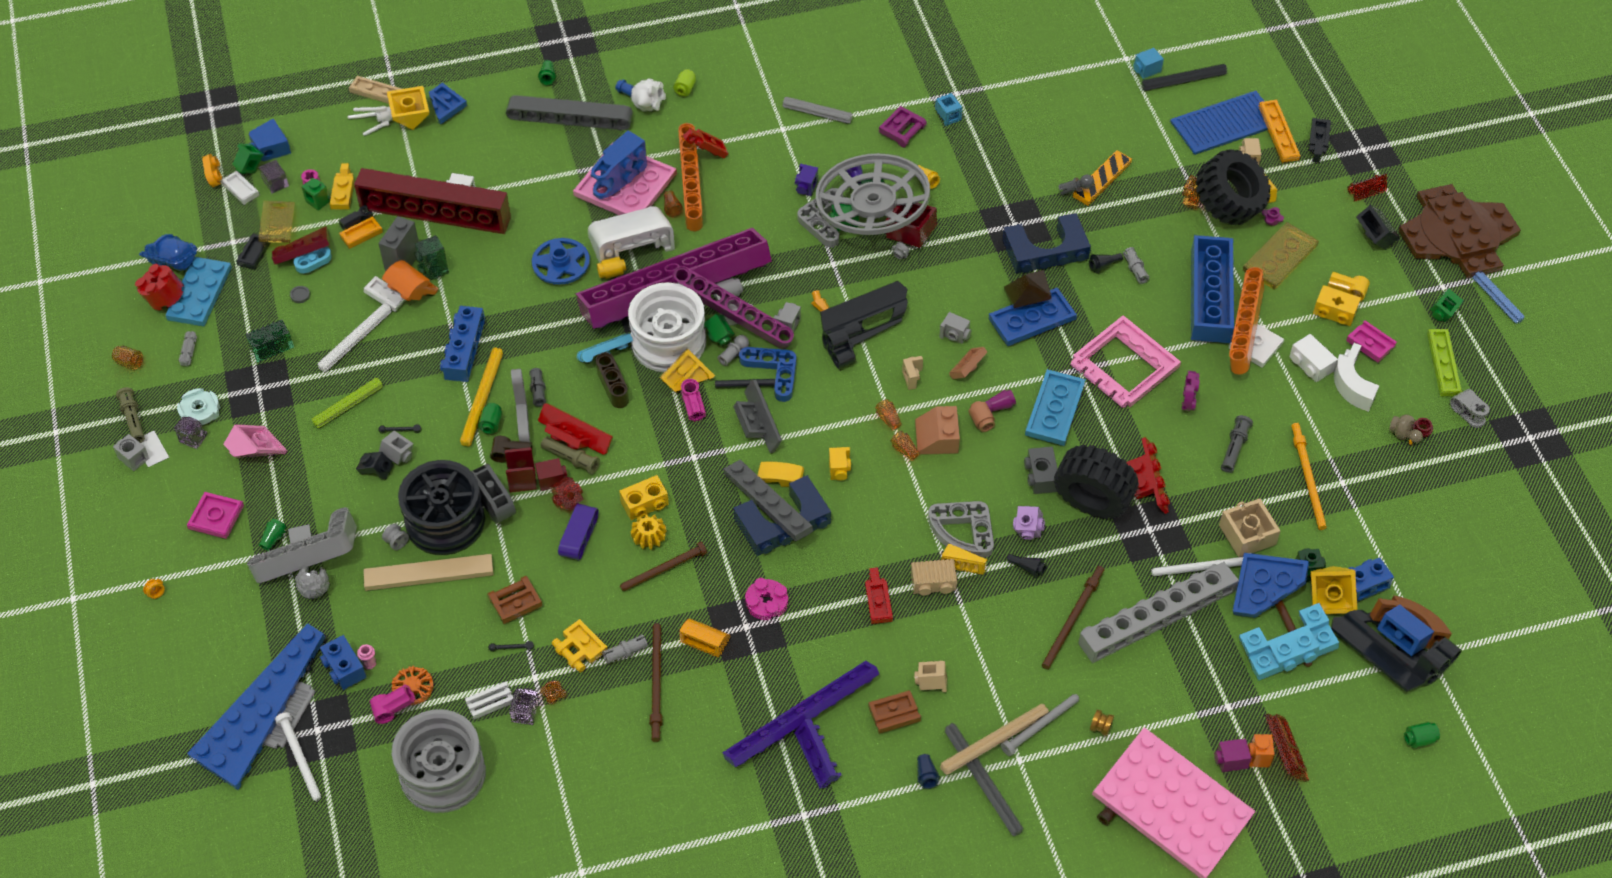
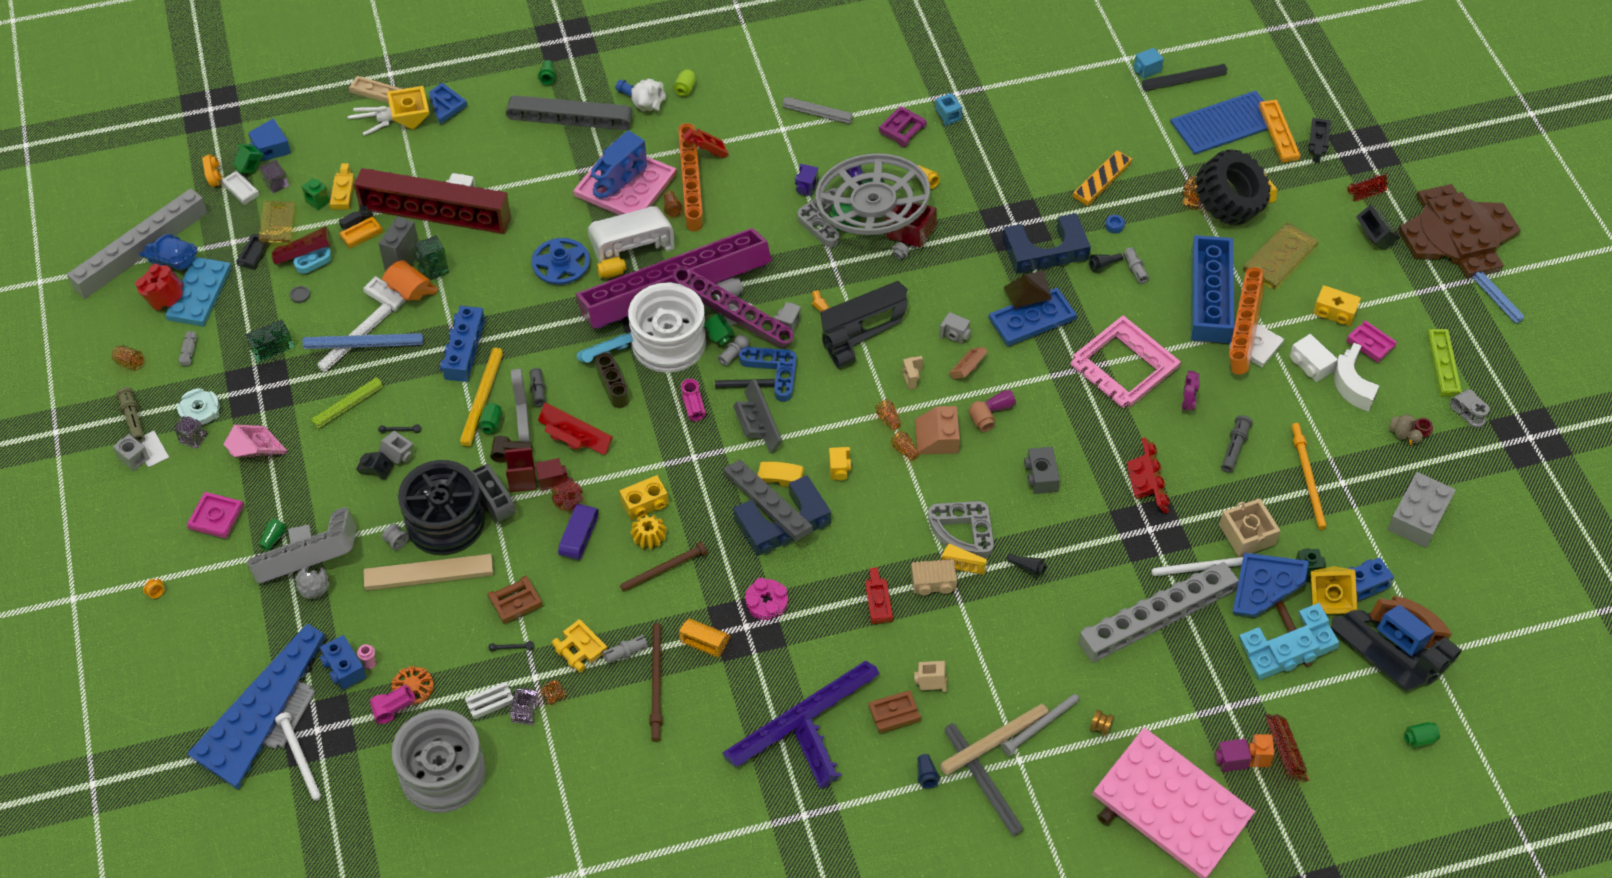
dark pink bush [301,169,320,185] -> none
olive pin [541,436,600,475] -> none
yellow wing [660,349,715,392] -> none
lavender brick [1013,506,1045,540] -> none
dark azure plate [1025,369,1086,446] -> none
reddish brown bar [1041,566,1105,669] -> none
black tyre [1054,445,1139,519] -> none
dark grey pin [1059,174,1094,195] -> none
tan brick [1239,138,1261,165] -> none
magenta plate [1262,207,1284,226] -> none
yellow piece [1328,272,1370,301] -> none
green brick [1430,288,1464,322] -> none
none -> light grey brick [67,188,208,299]
none -> medium blue axle [302,333,423,349]
none -> blue tile [1105,215,1125,234]
none -> light grey brick [1388,472,1456,548]

